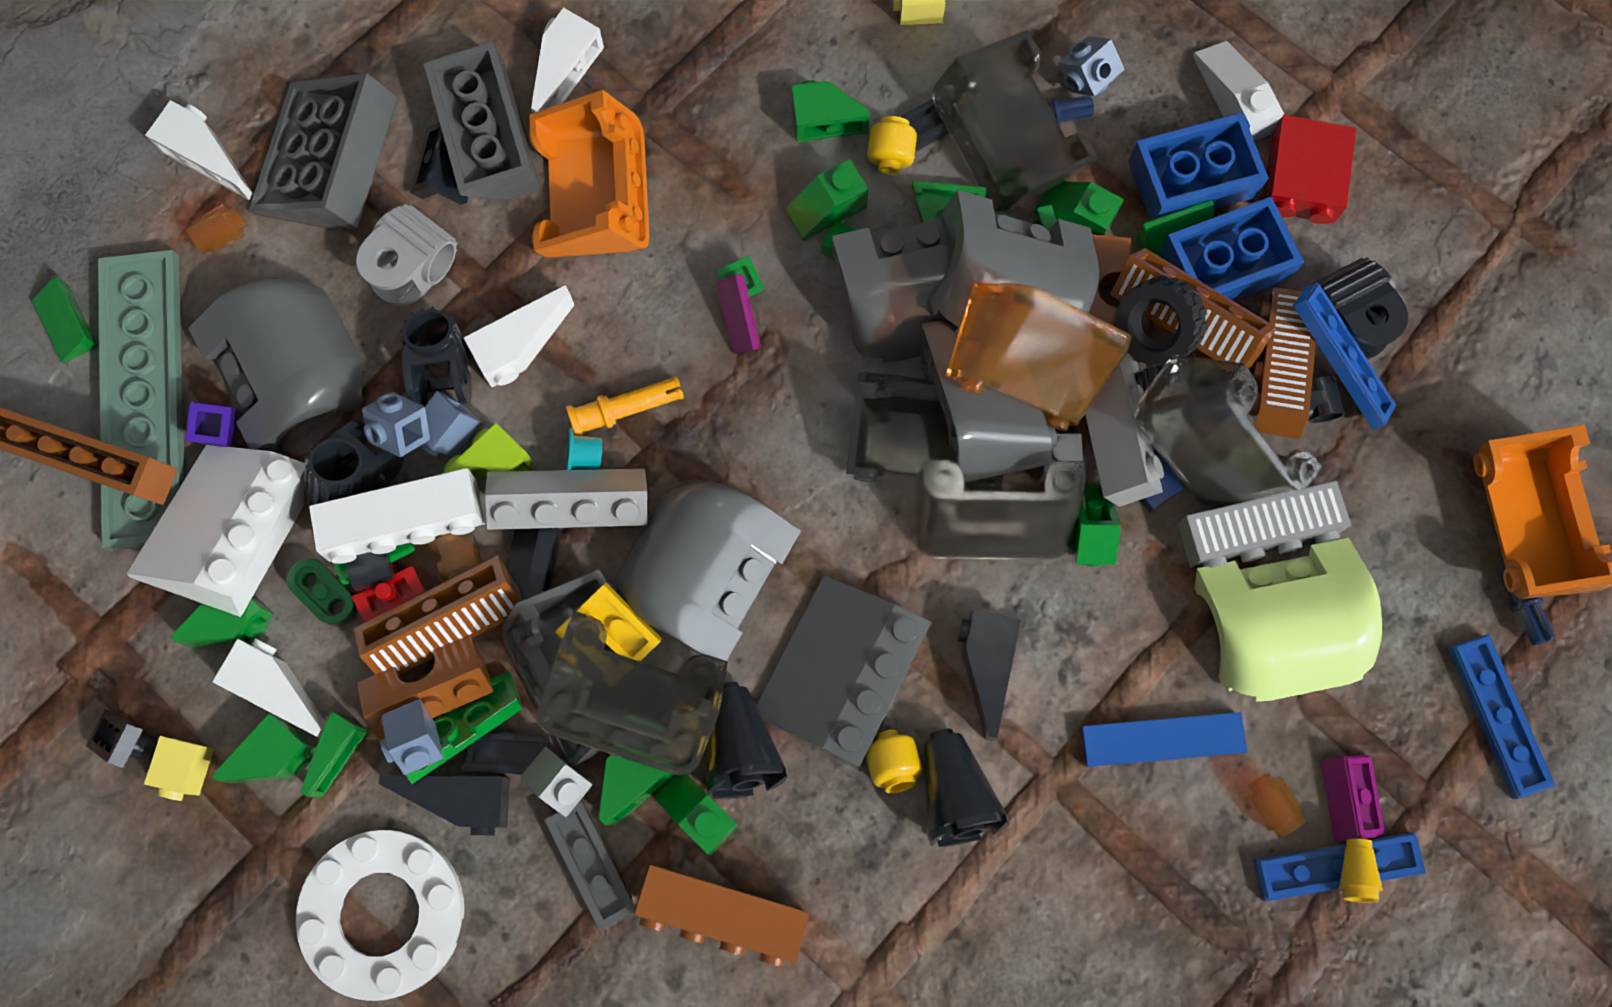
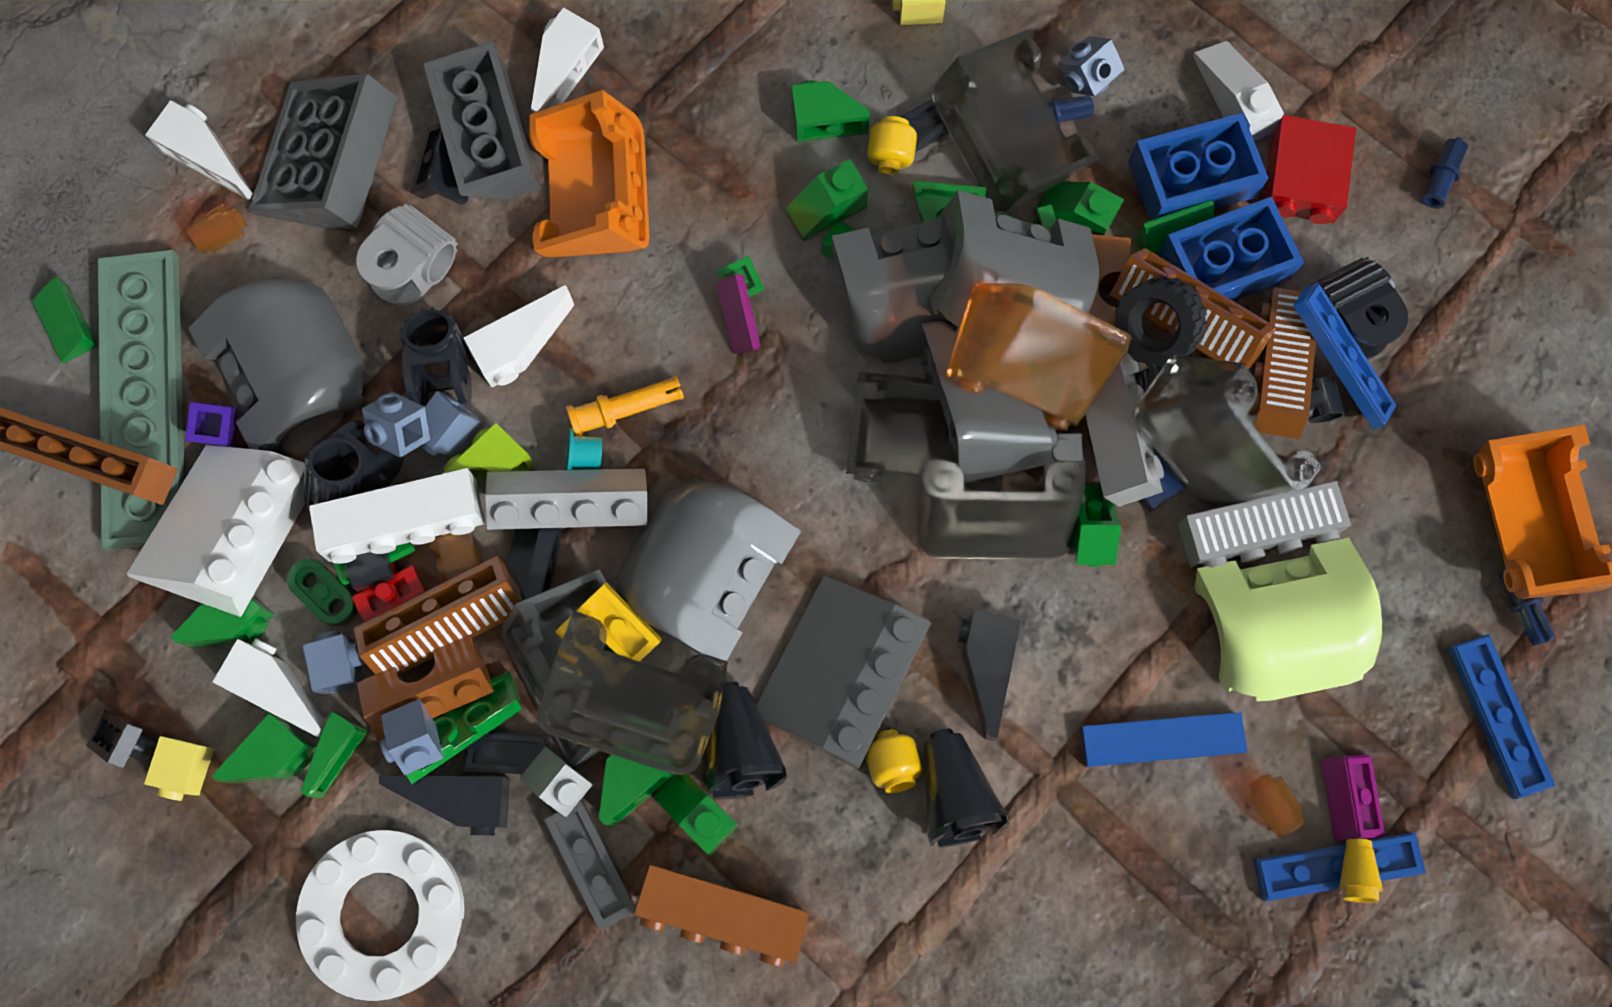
none -> sand blue brick [303,631,364,696]
none -> dark blue axle [1421,137,1468,209]

